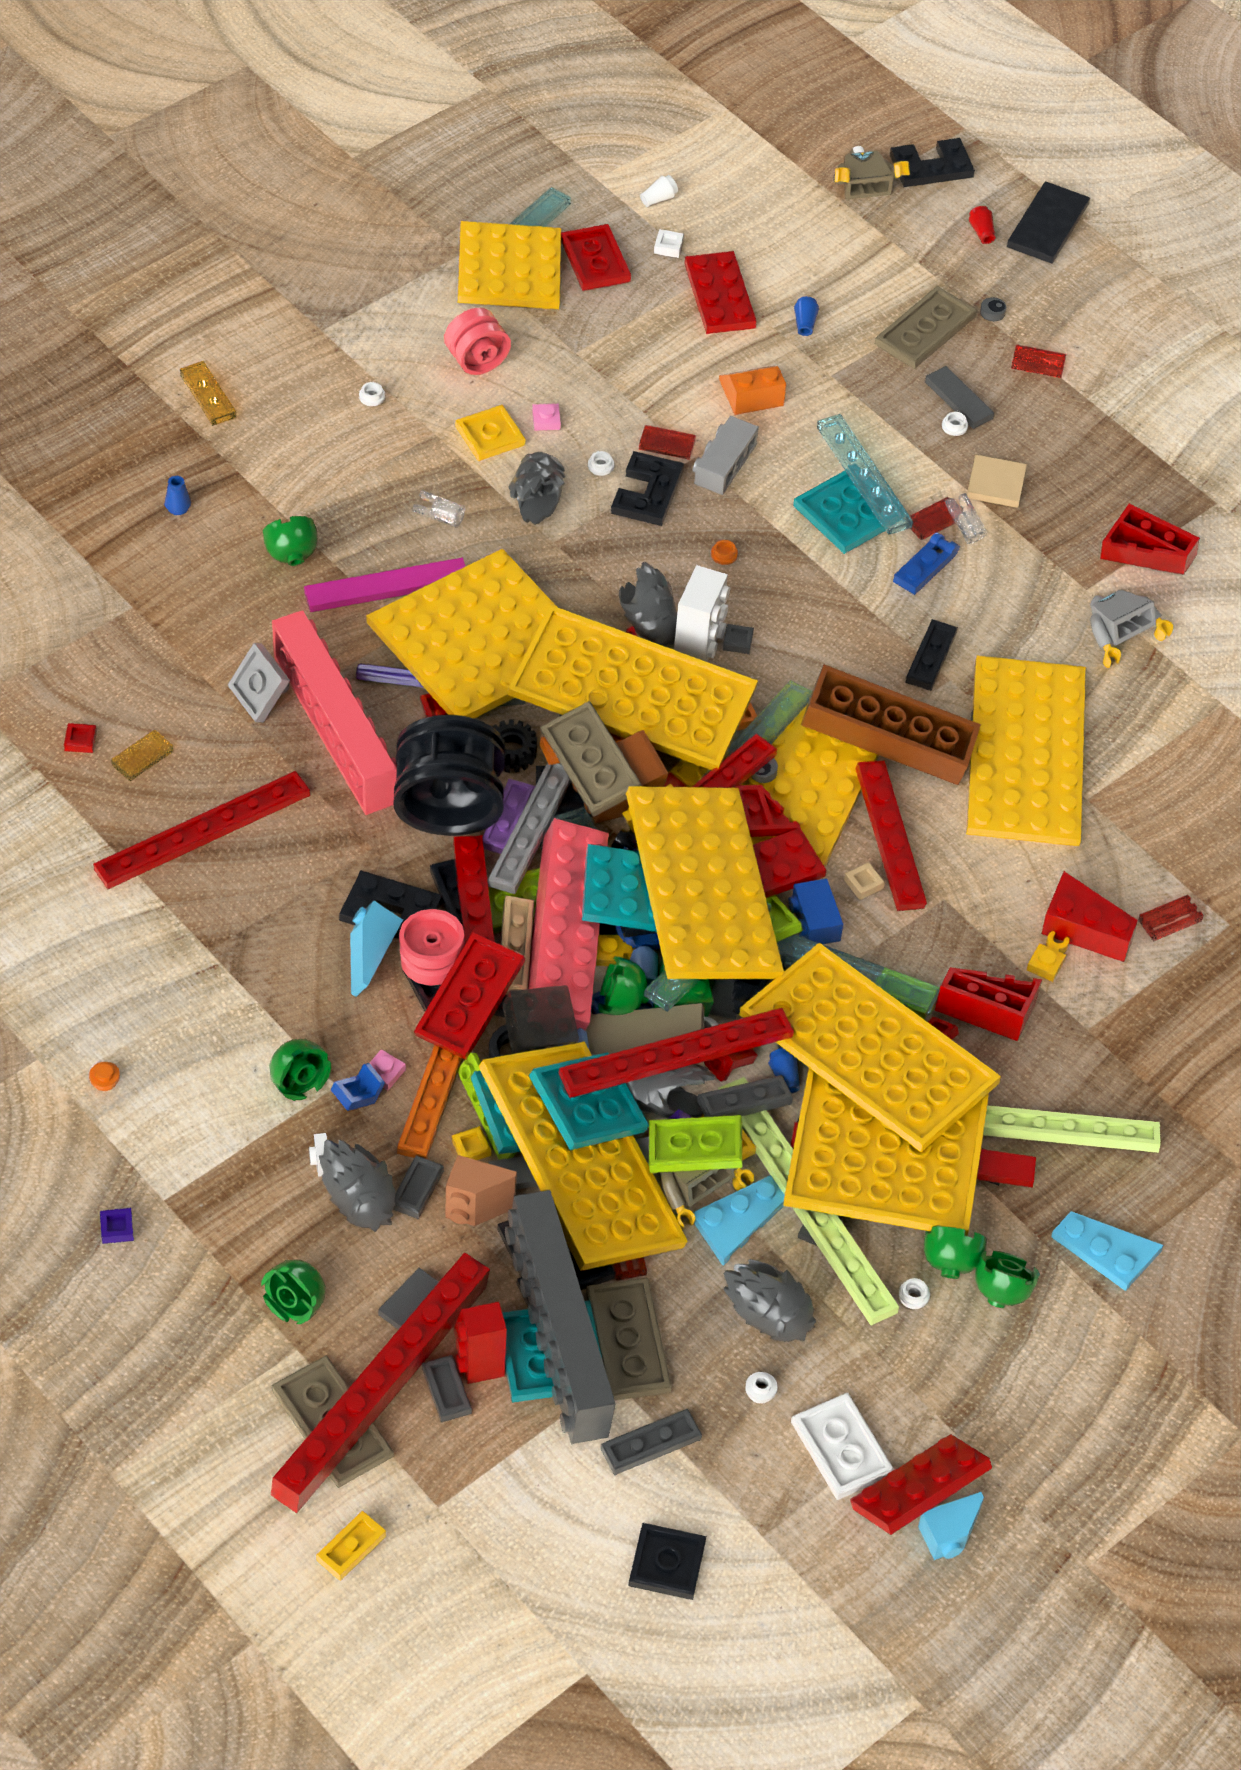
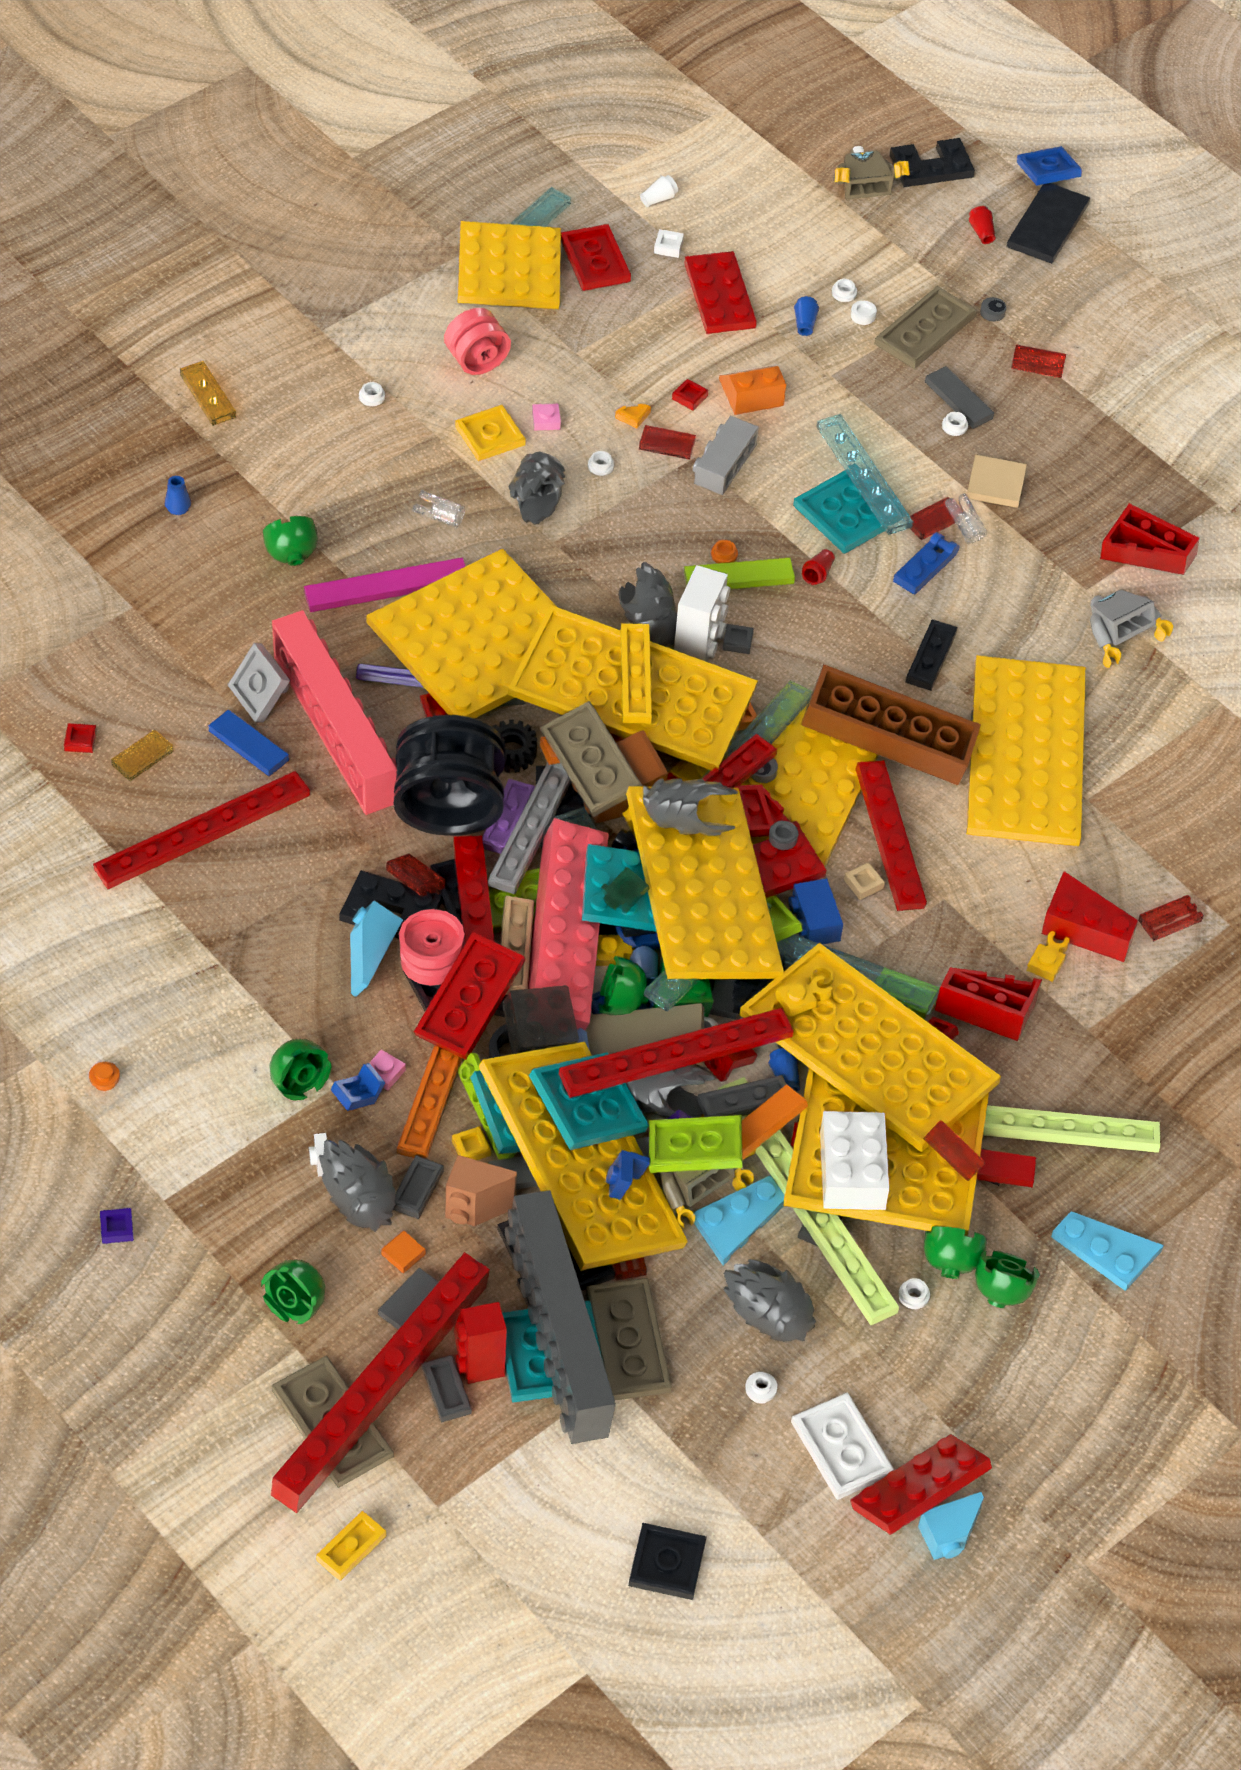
dark grey tile [600,1409,702,1475] -> none
black plate [611,451,684,526] -> none
none -> blue tile [208,709,289,776]
none -> orange tile [381,1230,426,1274]
none -> clear red tile [386,853,445,897]
none -> clear green bracket [601,867,650,914]
none -> blue bracket [606,1150,650,1200]
none -> light orange tile [615,404,651,428]
none -> yellow plate [620,623,652,724]
none -> dark grey head [642,778,738,836]
none -> red tile [672,379,708,411]
none -> lime tile [684,558,795,589]
none -> orange tile [742,1084,808,1159]
none -> dark grey tile [769,821,798,850]
none -> yellow plate [775,975,832,1017]
none -> red cone [802,549,835,585]
none -> white brick [820,1111,889,1210]
none -> white plate [832,279,857,302]
none -> white tile [851,301,877,325]
none -> clear red tile [923,1120,985,1181]
none -> blue tile [1017,146,1082,186]

